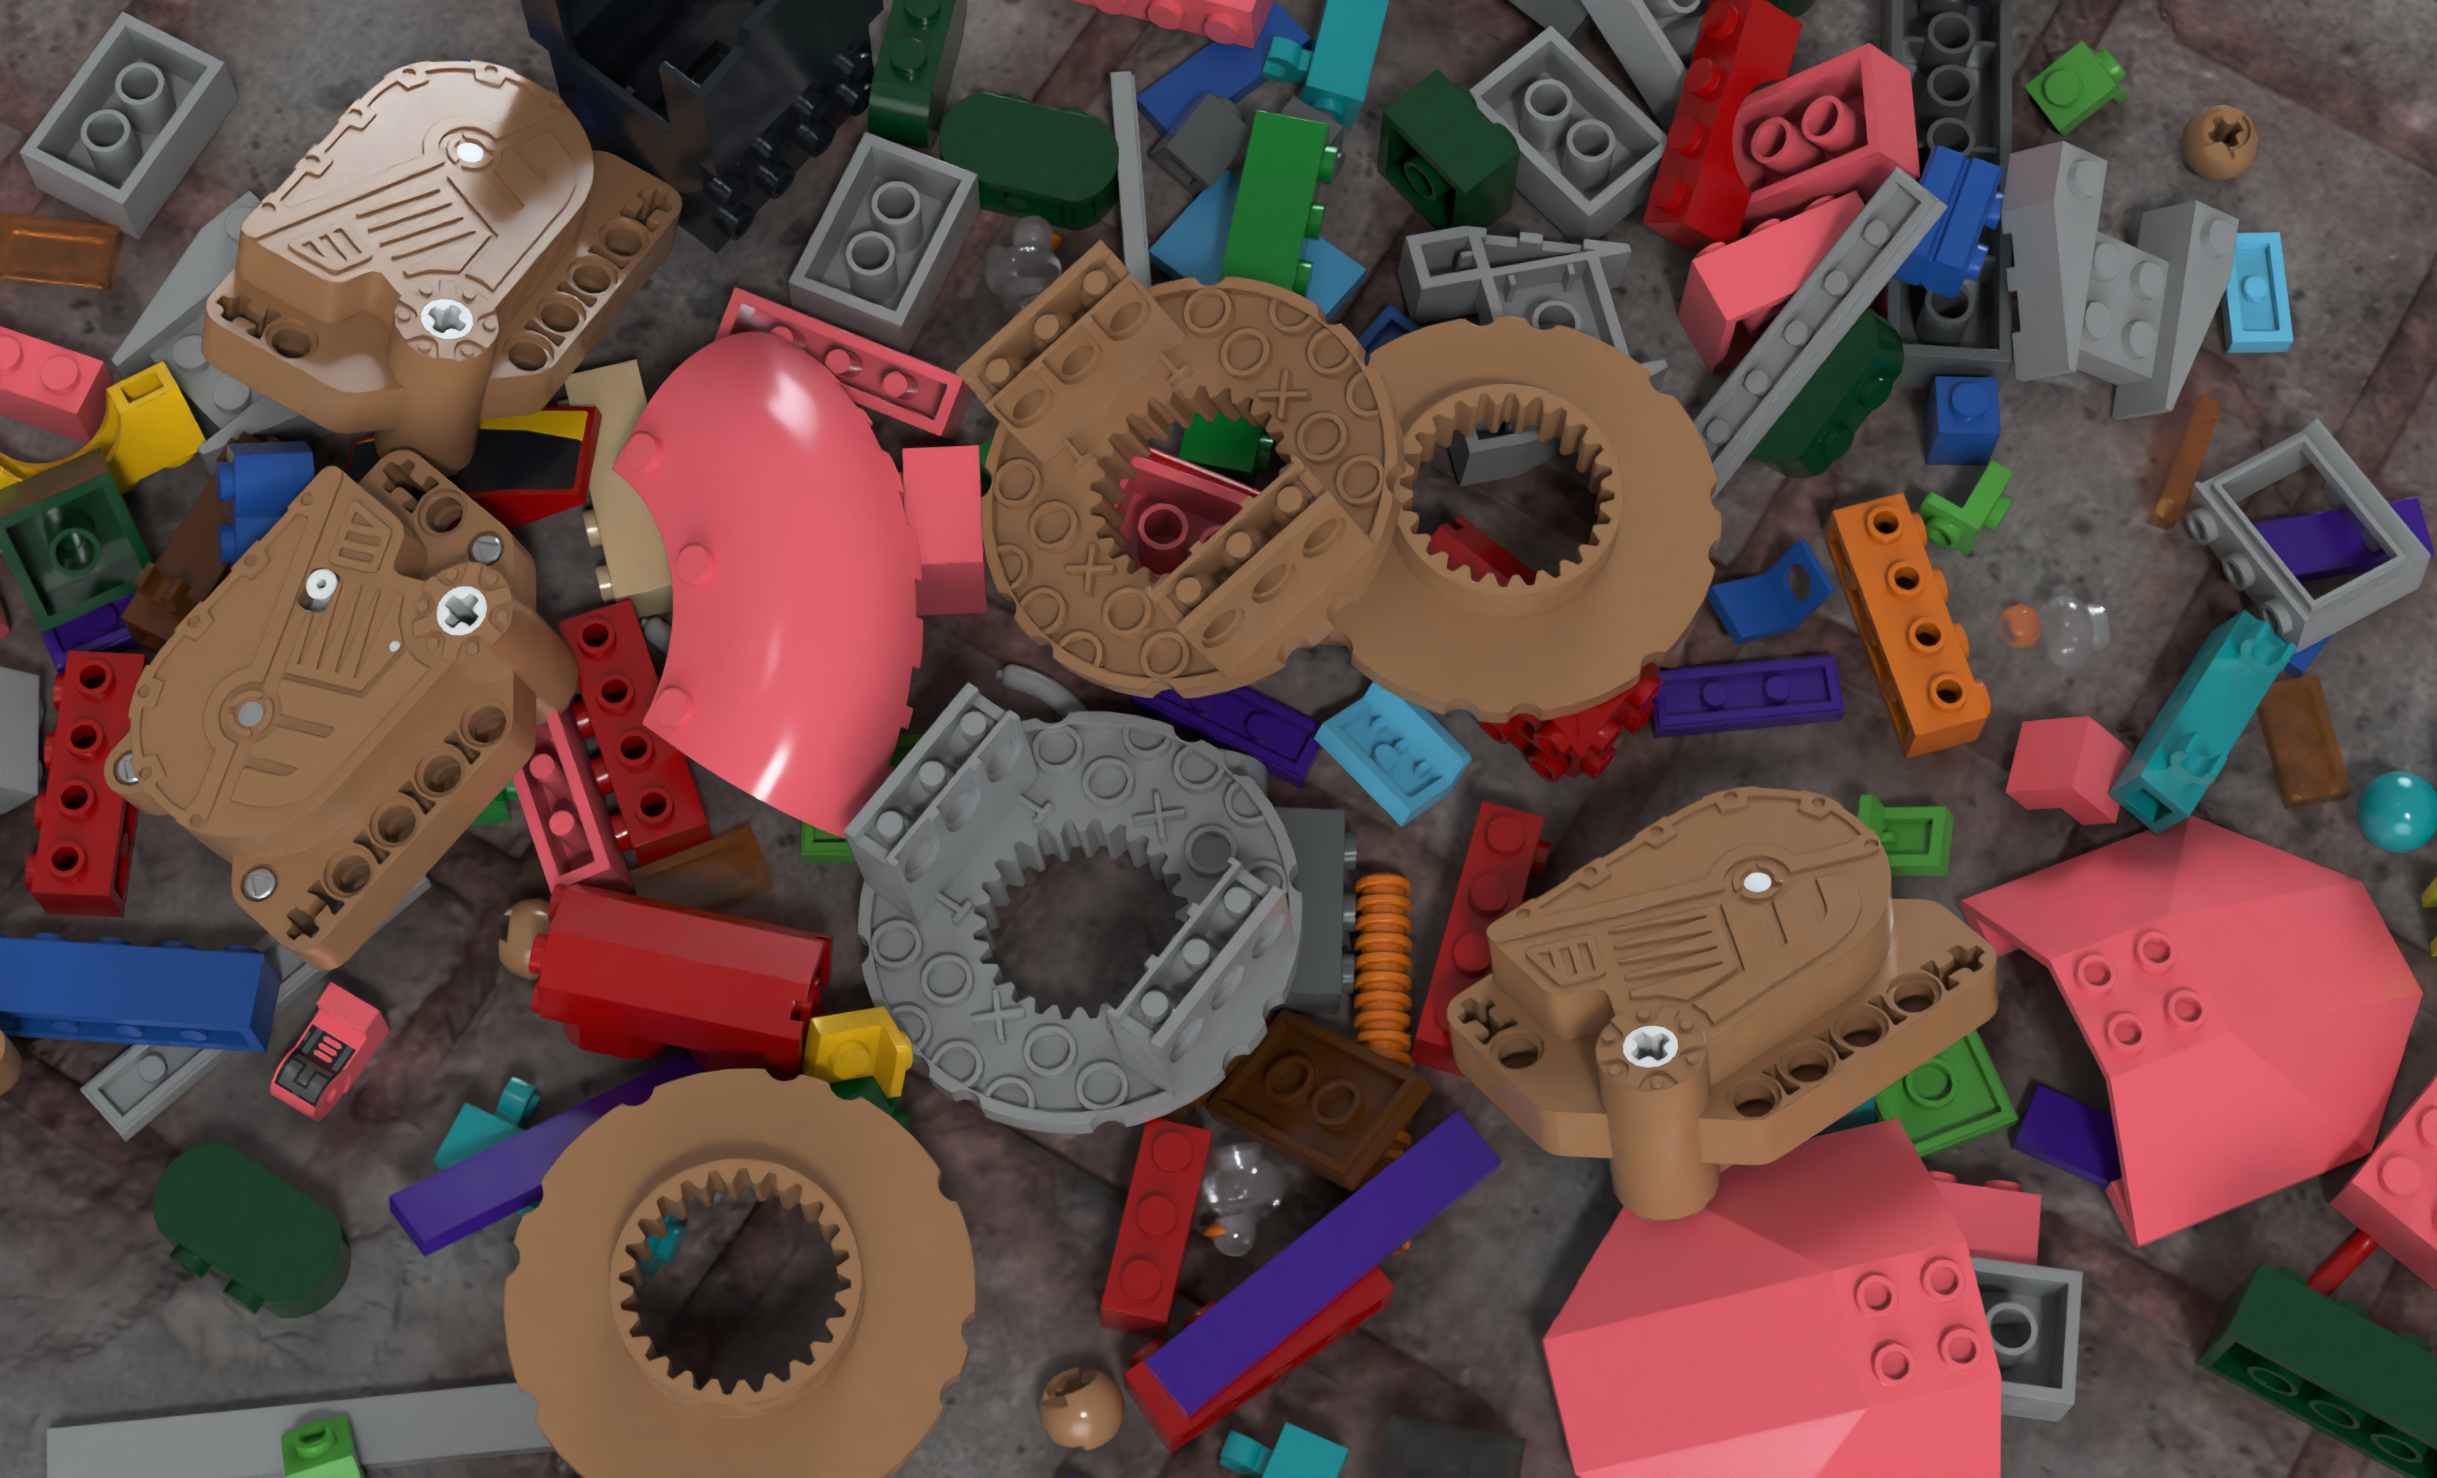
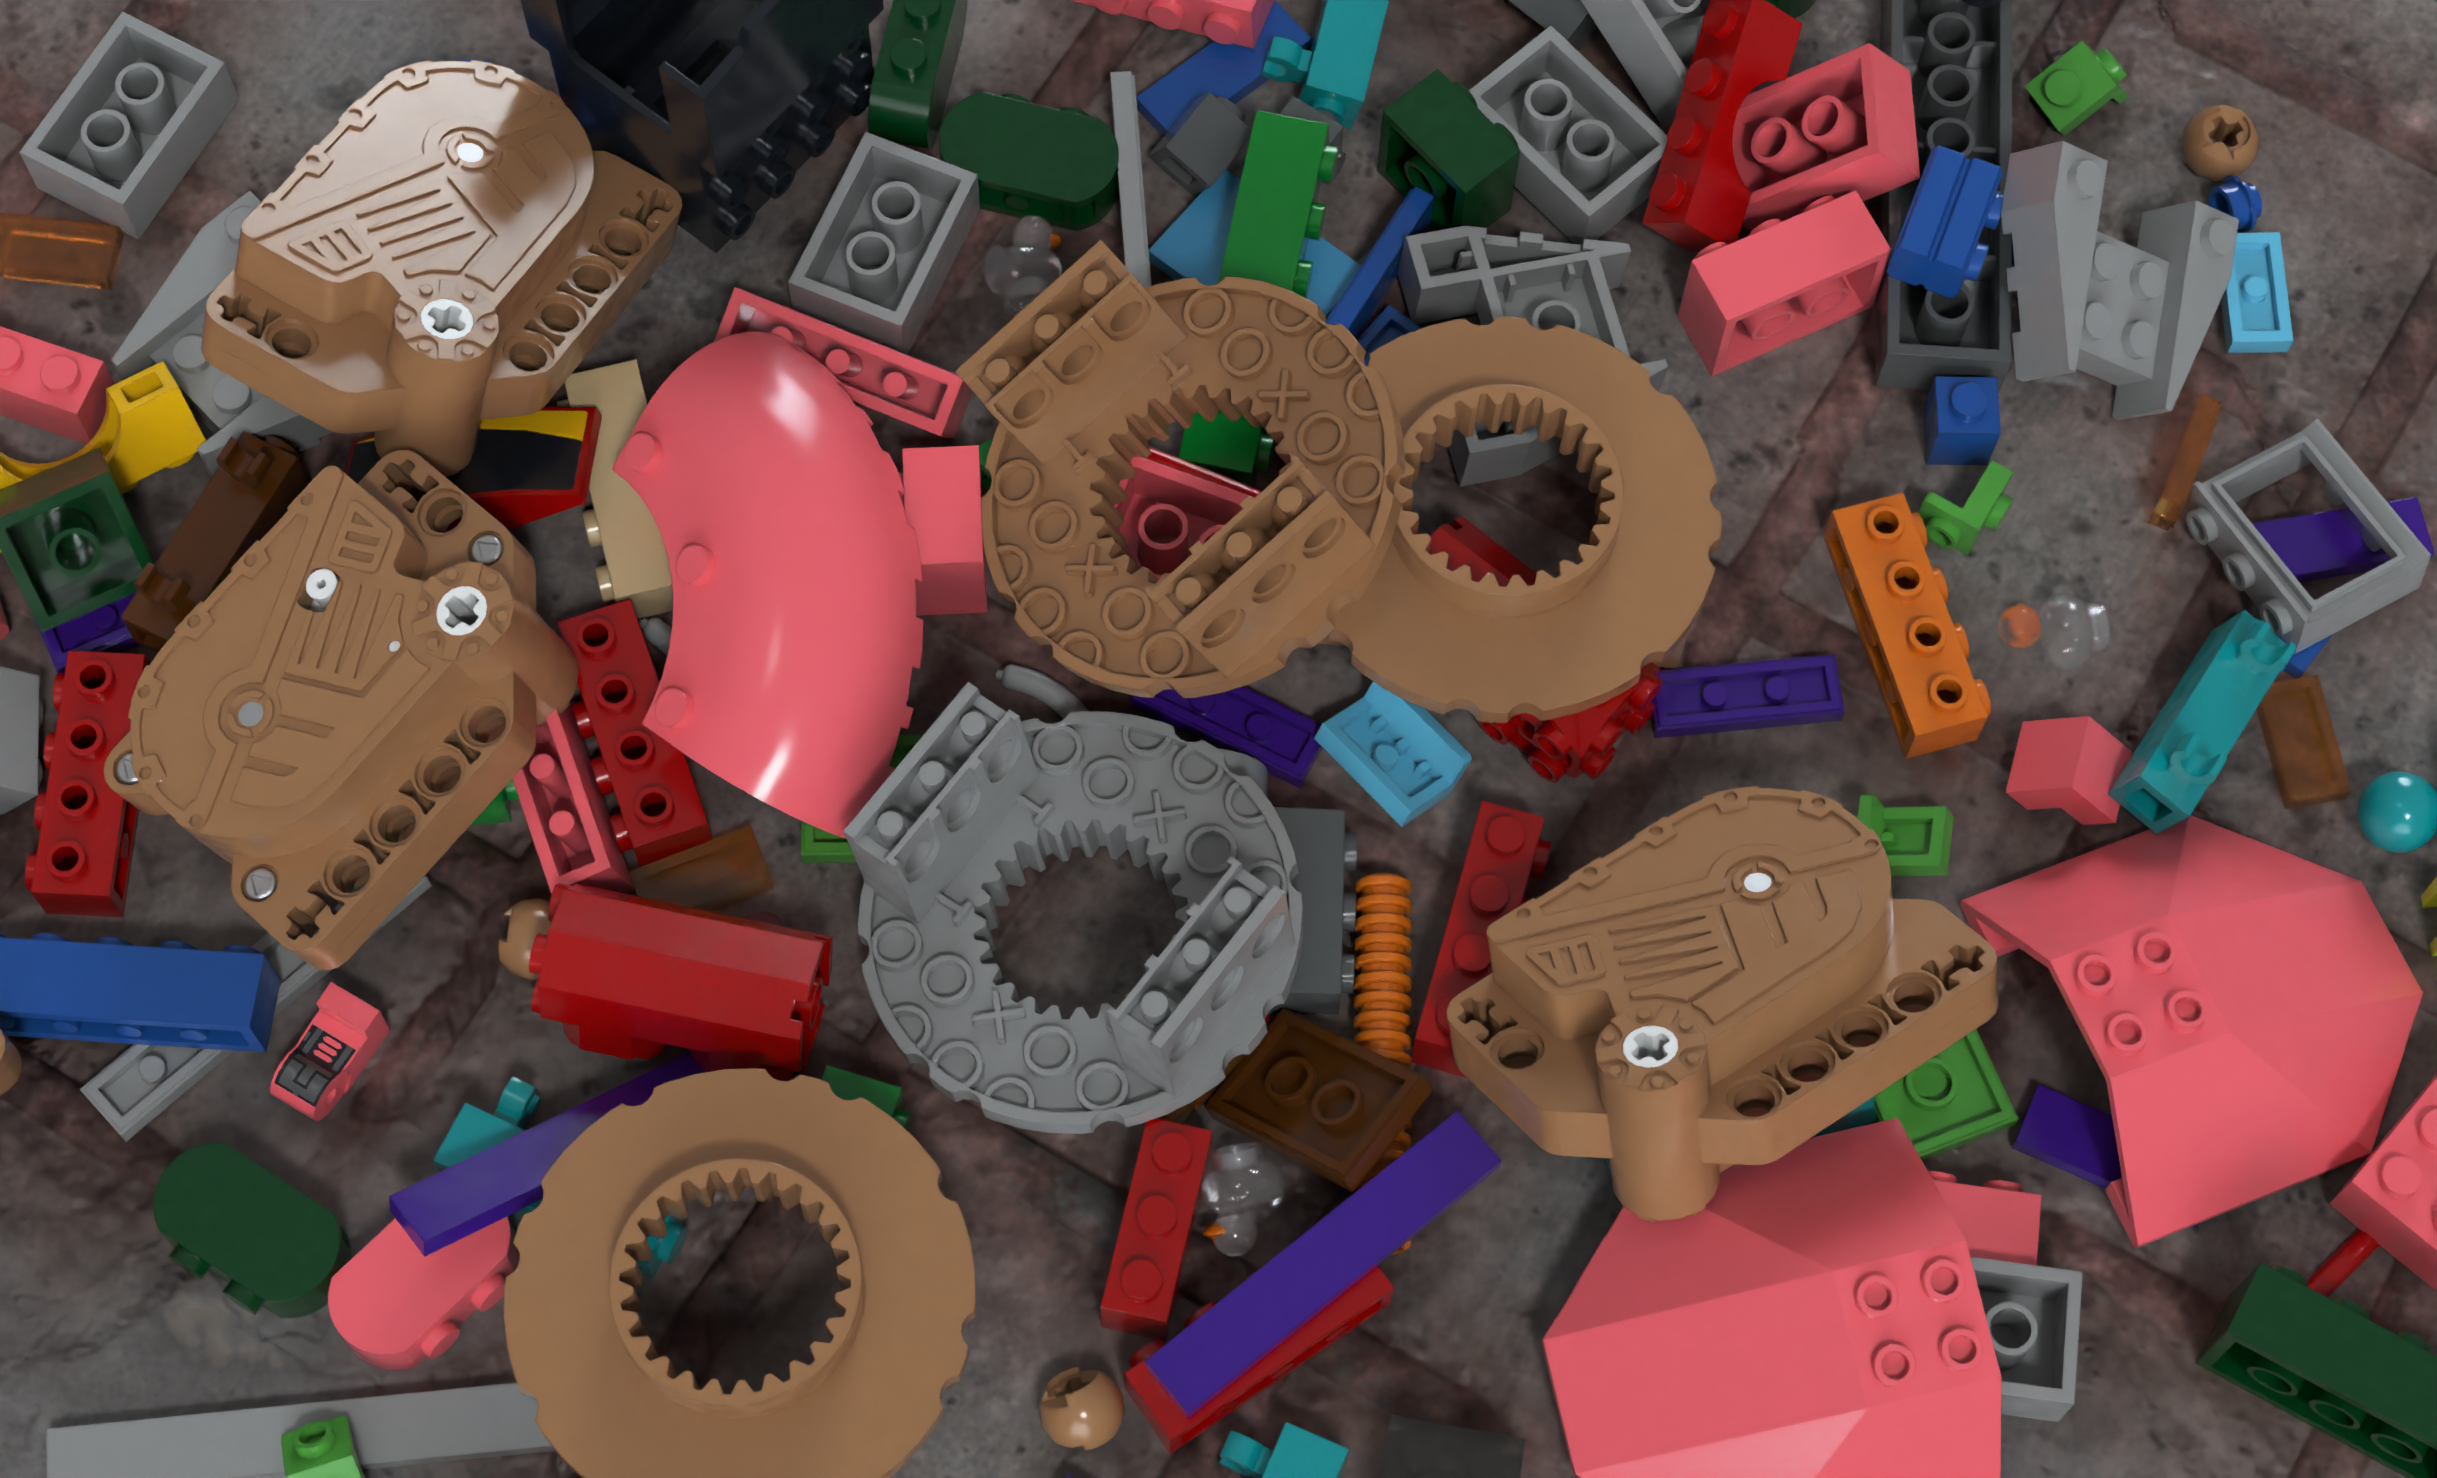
blue brick [215,441,314,572] -> none
yellow bracket [802,1006,913,1099] -> none
light grey tile [1693,166,1948,502] -> none
blue bracket [1707,539,1835,644] -> none
dark green brick [1749,307,1904,478] -> none
none -> coral brick [328,1216,519,1370]
none -> blue tile [1326,186,1434,339]
none -> blue plate [2208,175,2262,233]

